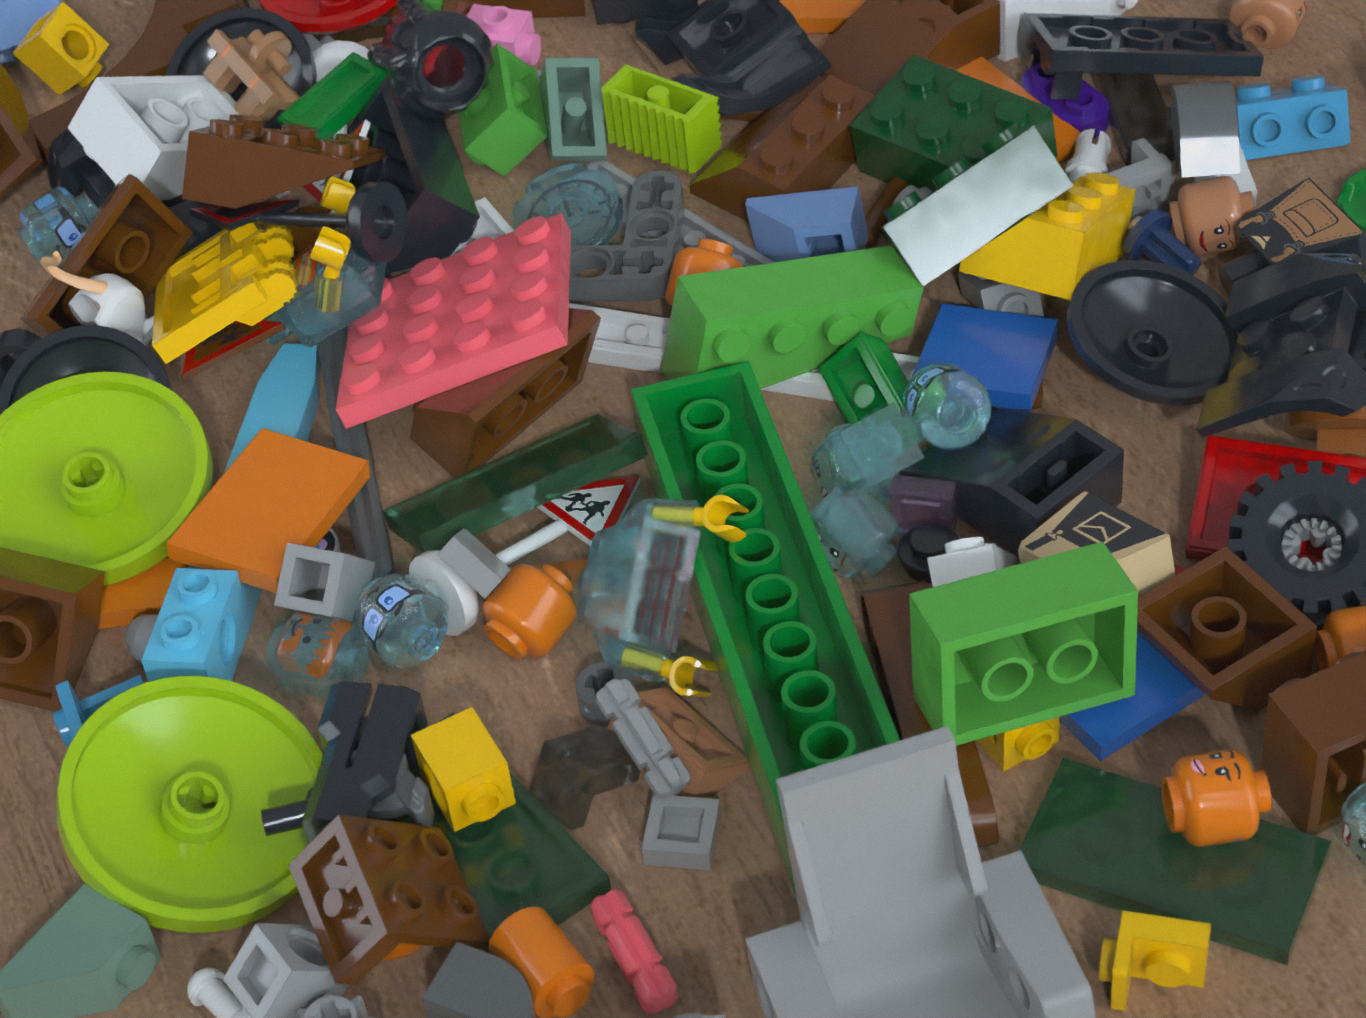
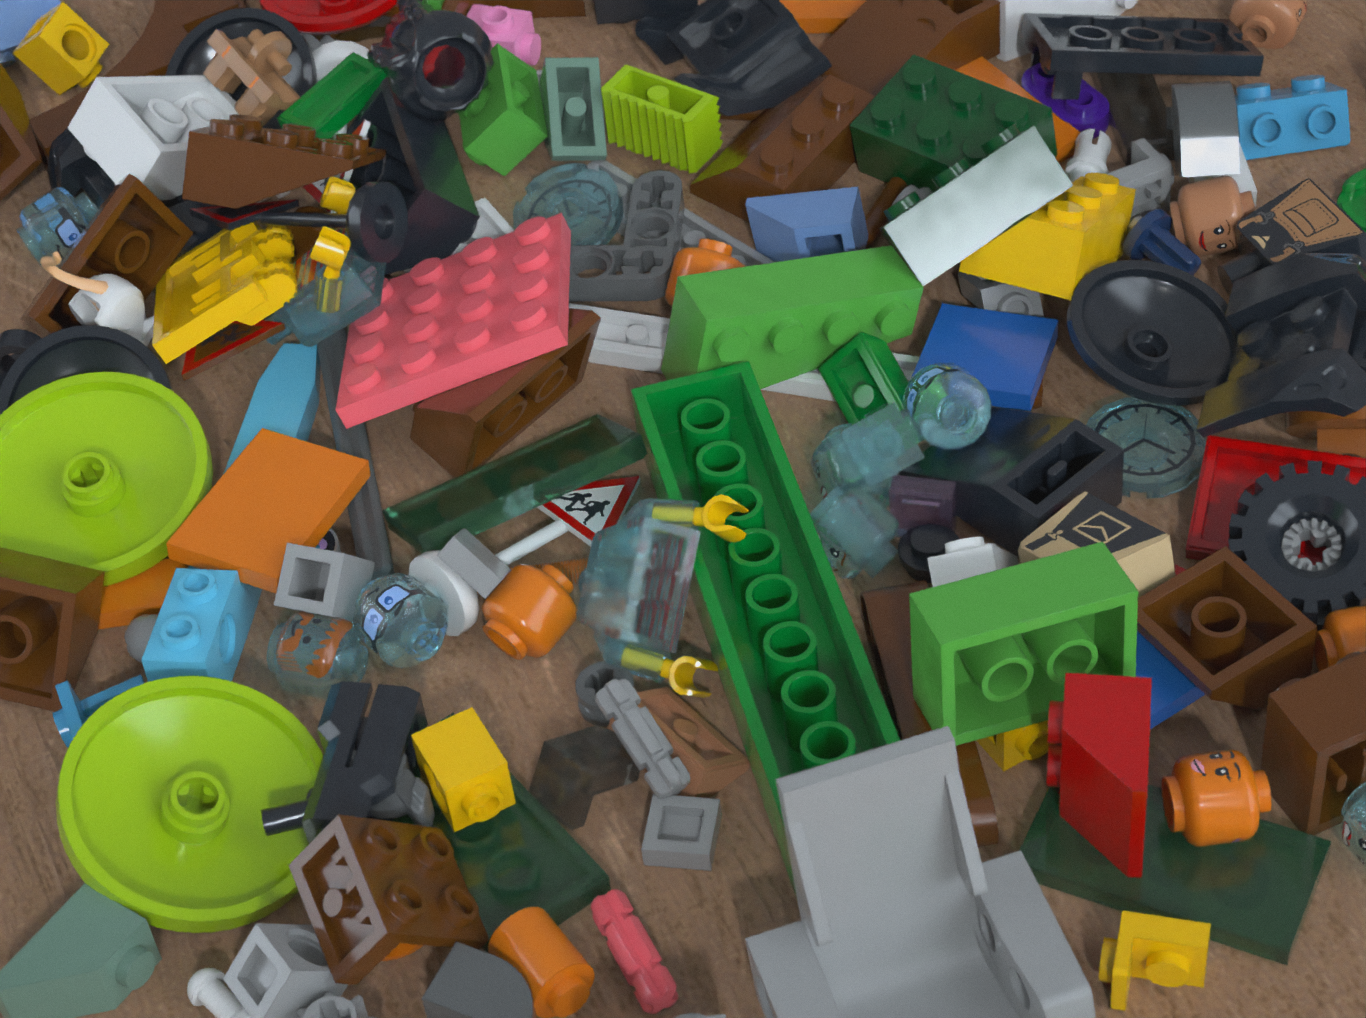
none -> red slope [1047,673,1152,878]
none -> clear light blue tile [1086,397,1206,499]

